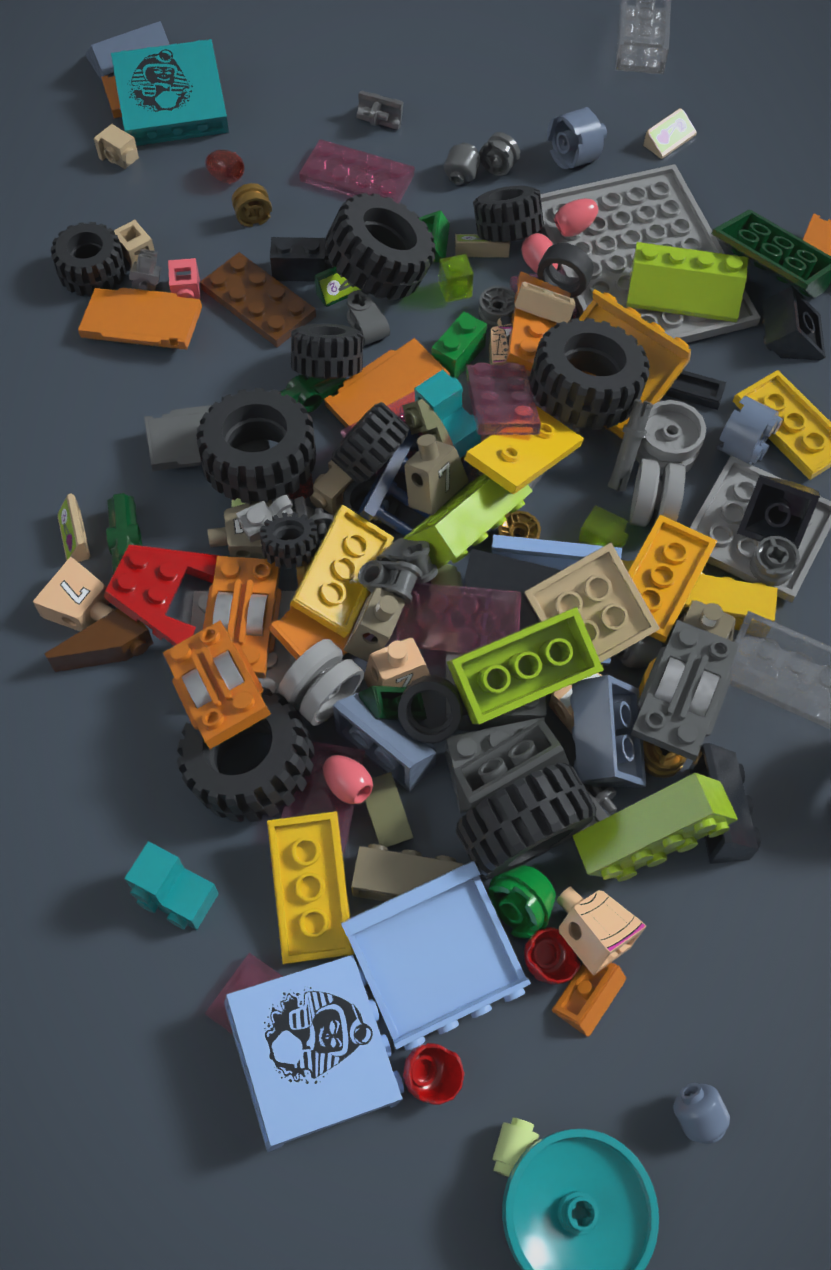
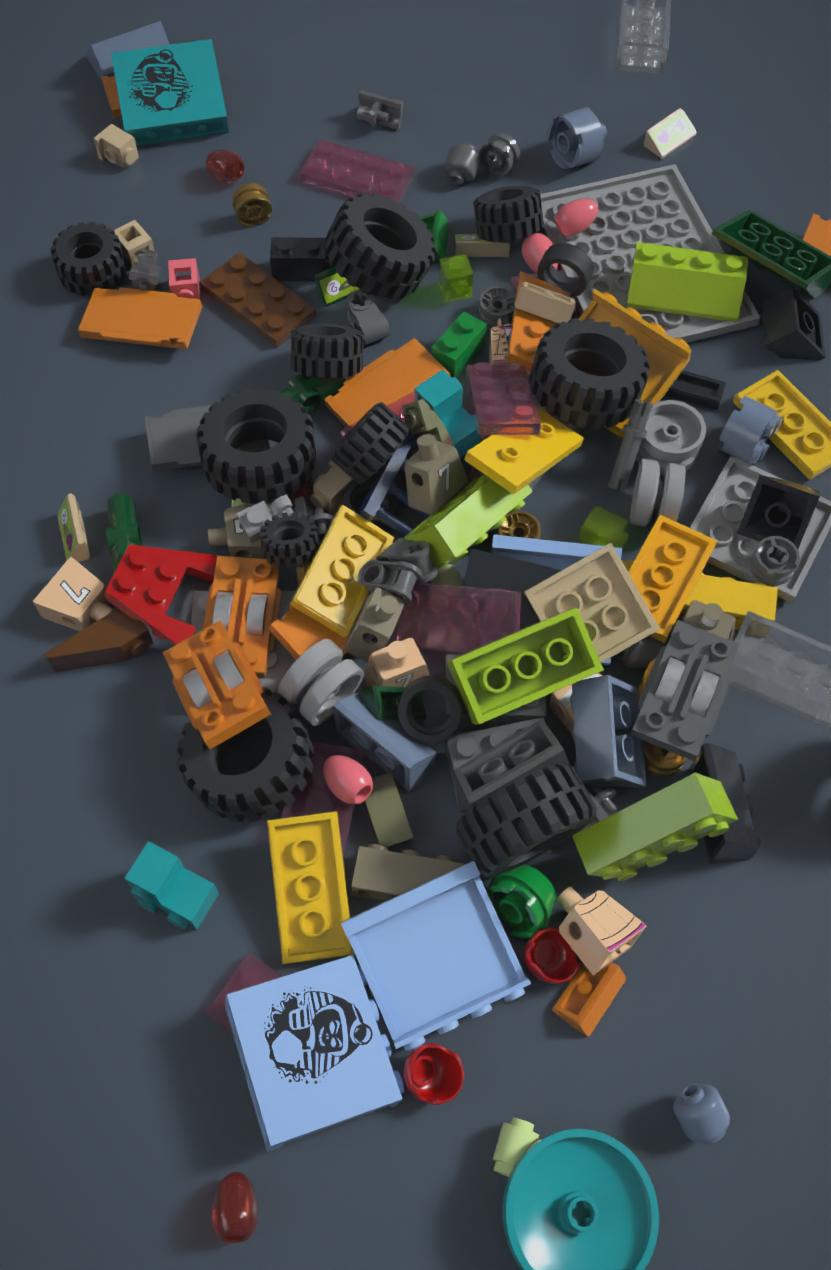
none -> clear red animal [211,1172,259,1243]

